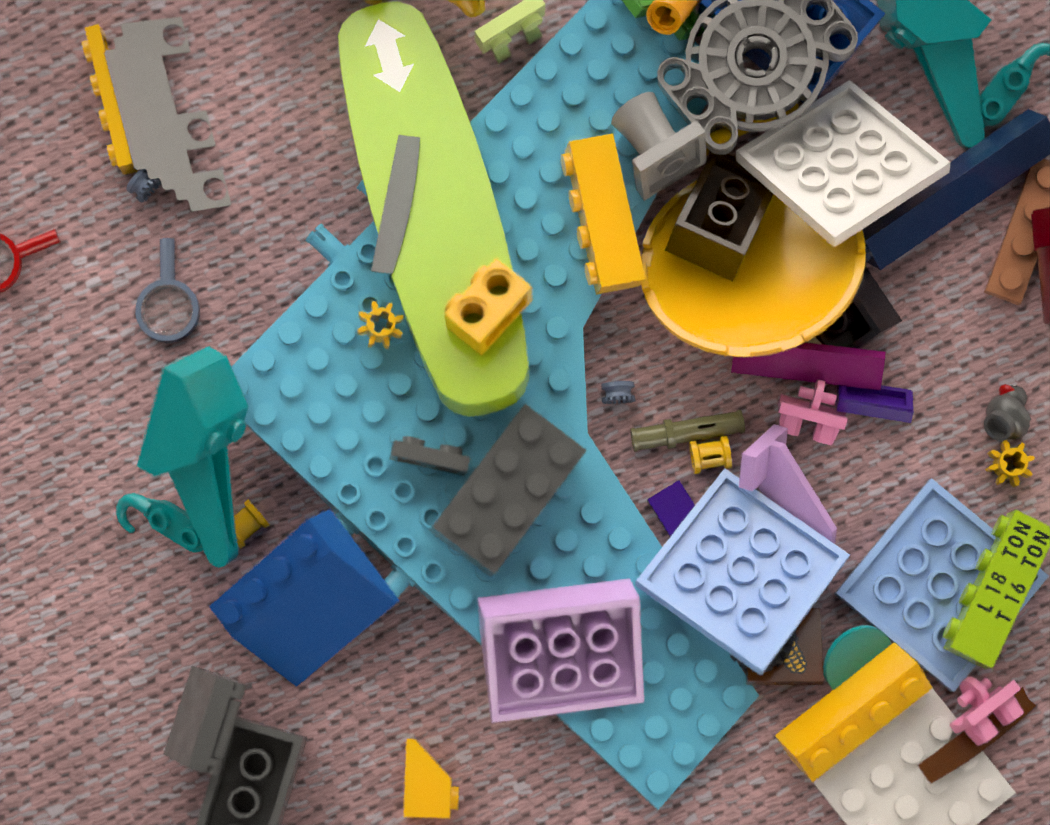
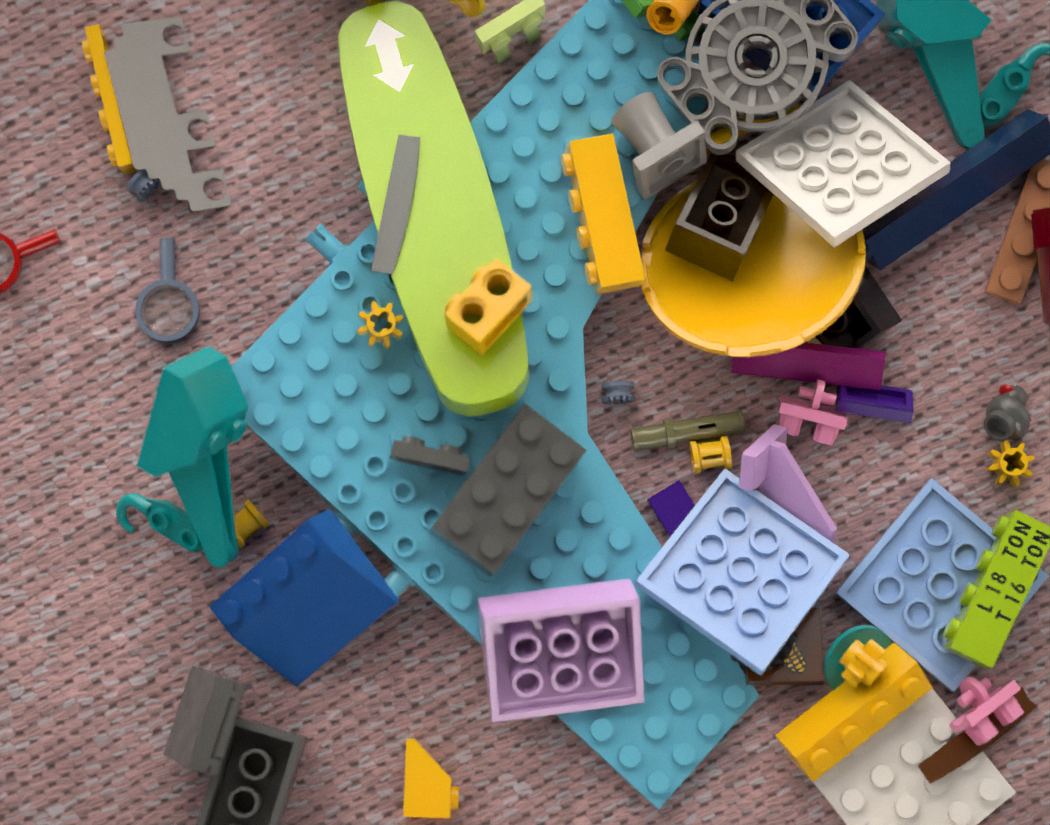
none -> yellow gear [839,639,888,687]

